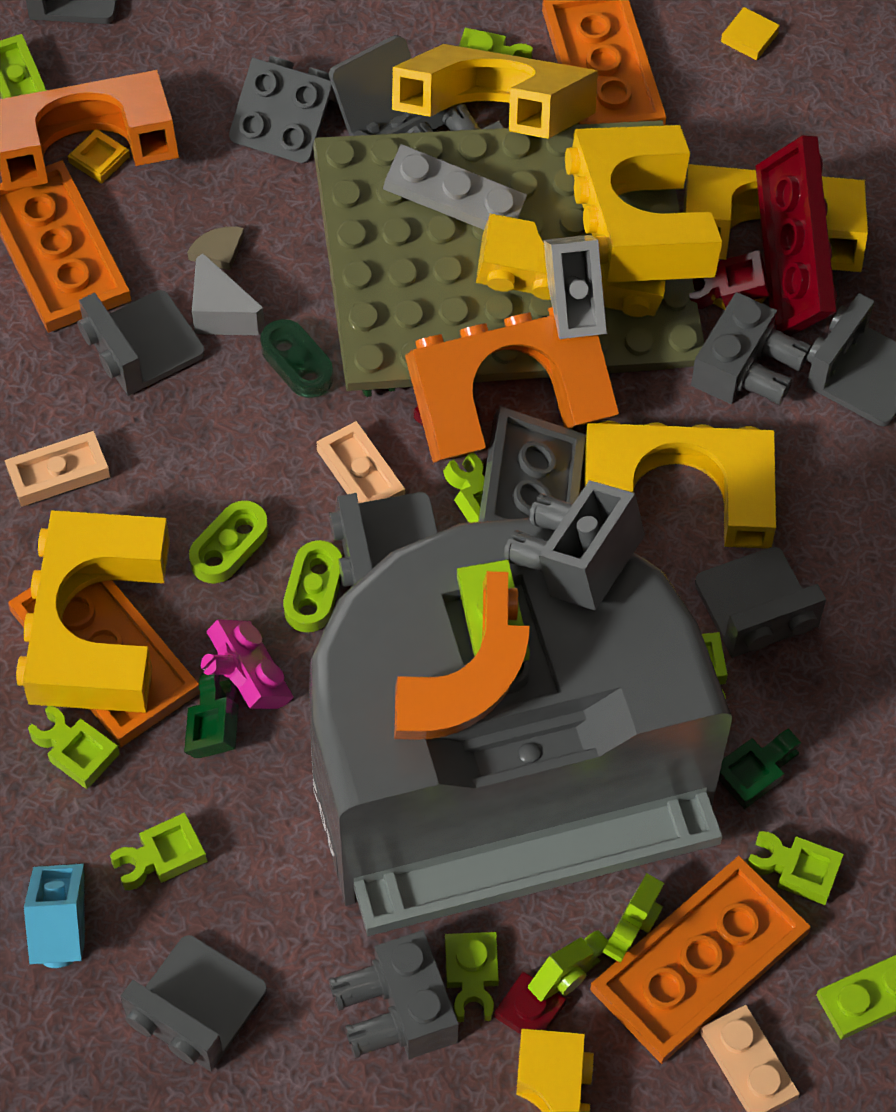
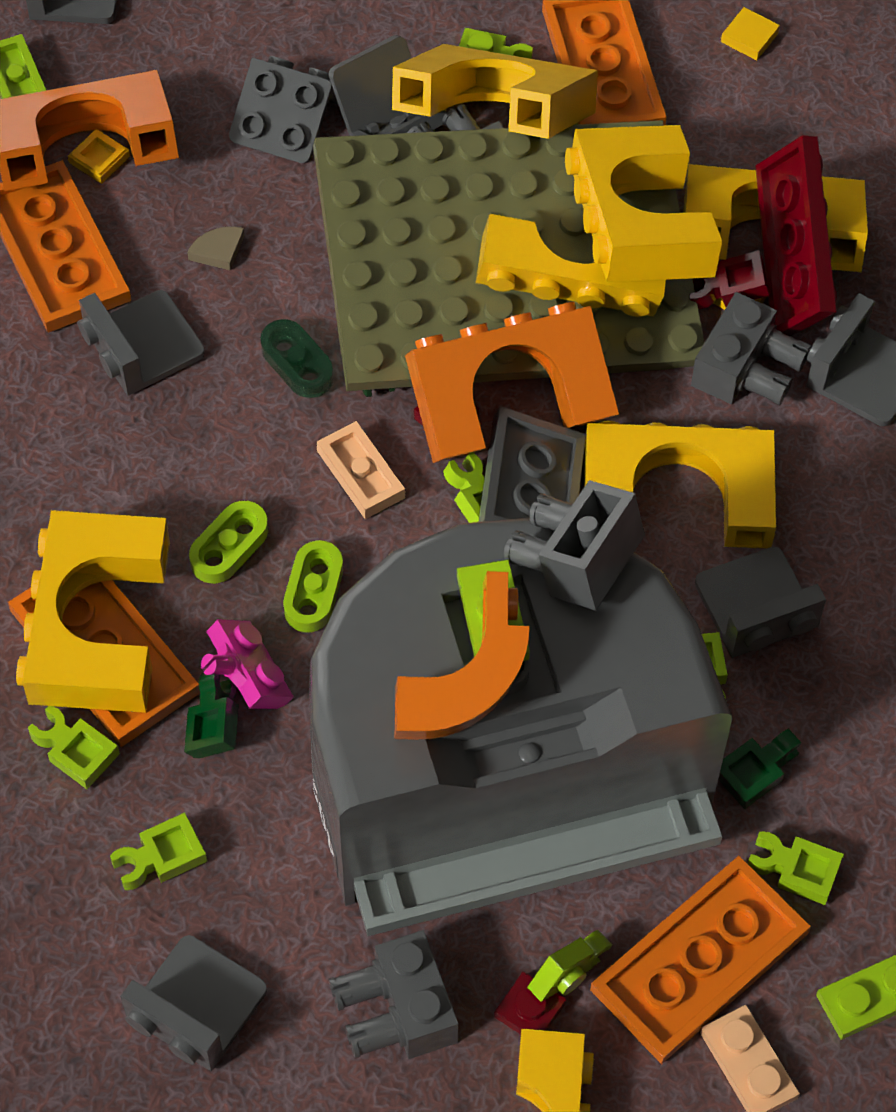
light nougat plate [5,431,110,507] -> none
medium azure slope [24,864,85,968] -> none
light grey slope [192,253,265,335] -> none
dark grey bracket [329,492,437,588] -> none
light grey plate [383,144,527,230] -> none
lime plate [445,932,499,1022] -> none
light grey slope [544,235,607,339] -> none
lime plate [603,873,664,963] -> none

